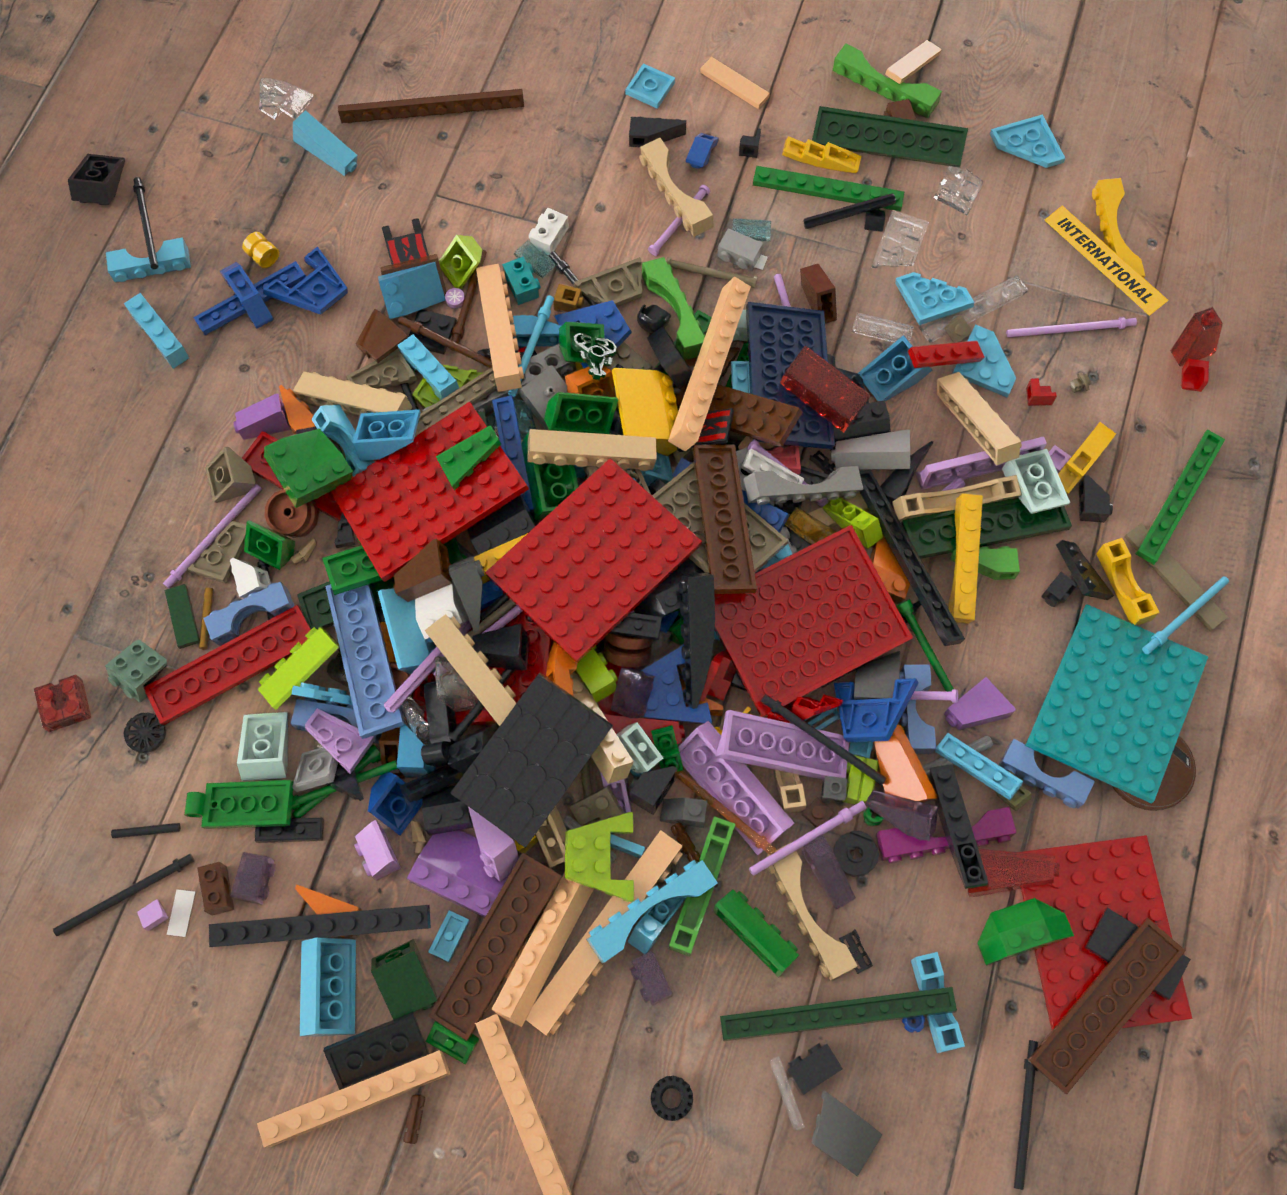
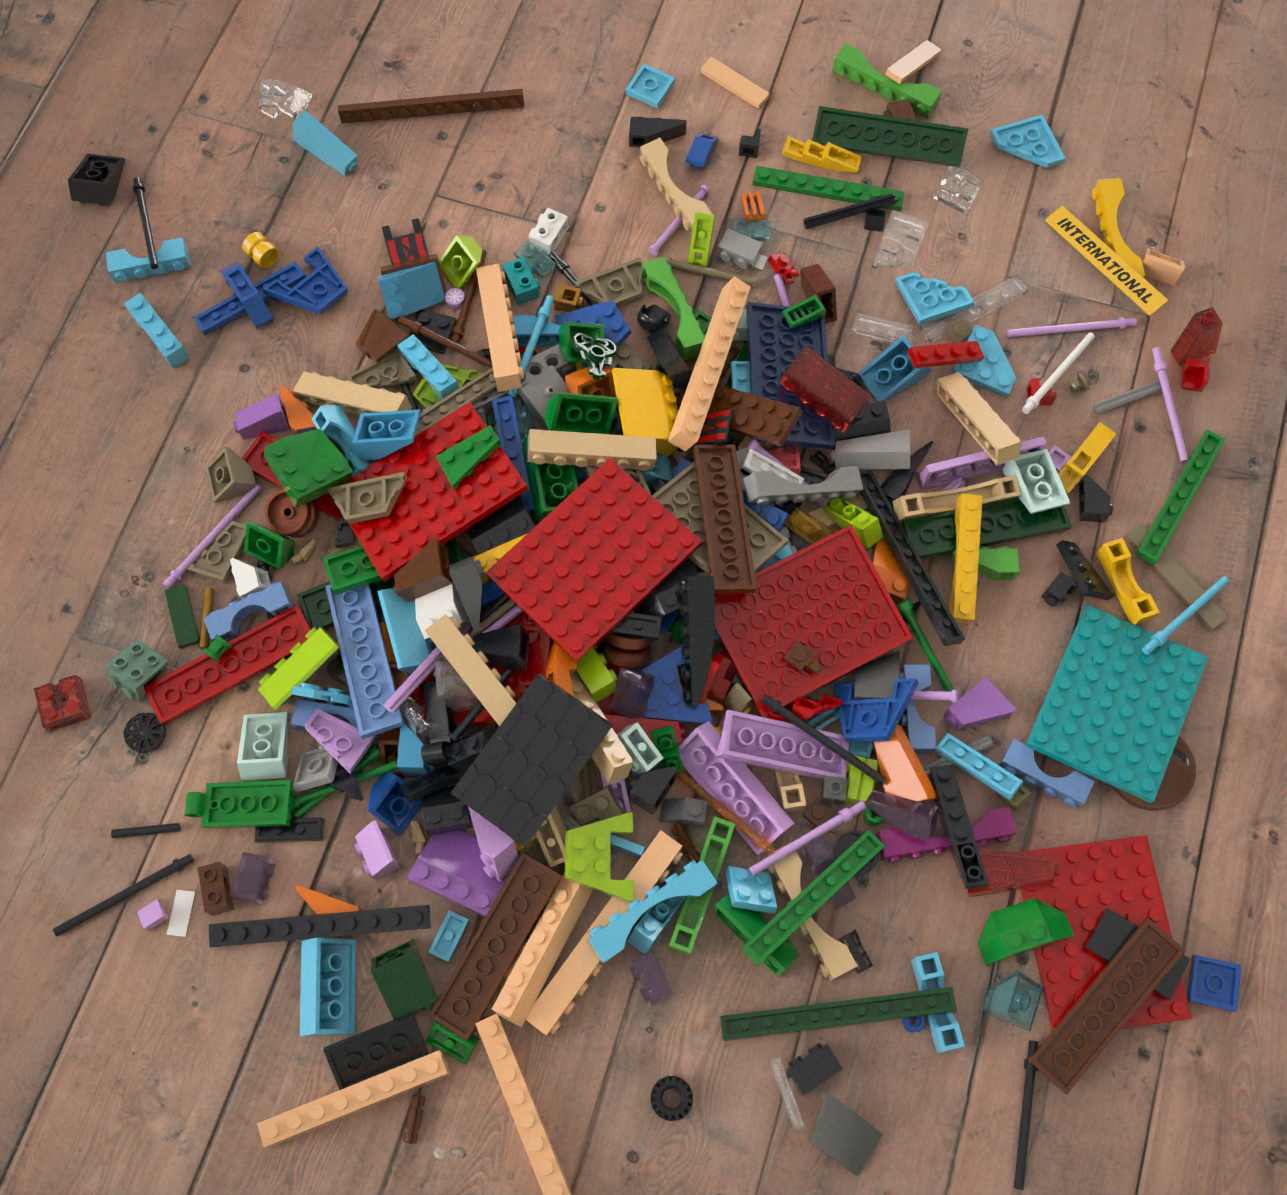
none -> green bush [203,634,232,663]
none -> dark tan wing [328,472,407,524]
none -> lime plate [688,212,715,267]
none -> dark tan slope [723,683,752,713]
none -> medium azure plate [725,866,777,914]
none -> orange tile [741,192,765,221]
none -> green plate [741,830,885,967]
none -> red plate [768,253,799,284]
none -> green slope [781,295,826,329]
none -> reddish brown plate [783,640,823,676]
none -> clear light blue slope [983,970,1043,1031]
none -> white bar [1022,333,1095,414]
none -> light grey axle [1093,379,1162,414]
none -> light nougat slope [1142,248,1185,286]
none -> lavender bar [1152,347,1189,462]
none -> blue plate [1188,954,1241,1012]

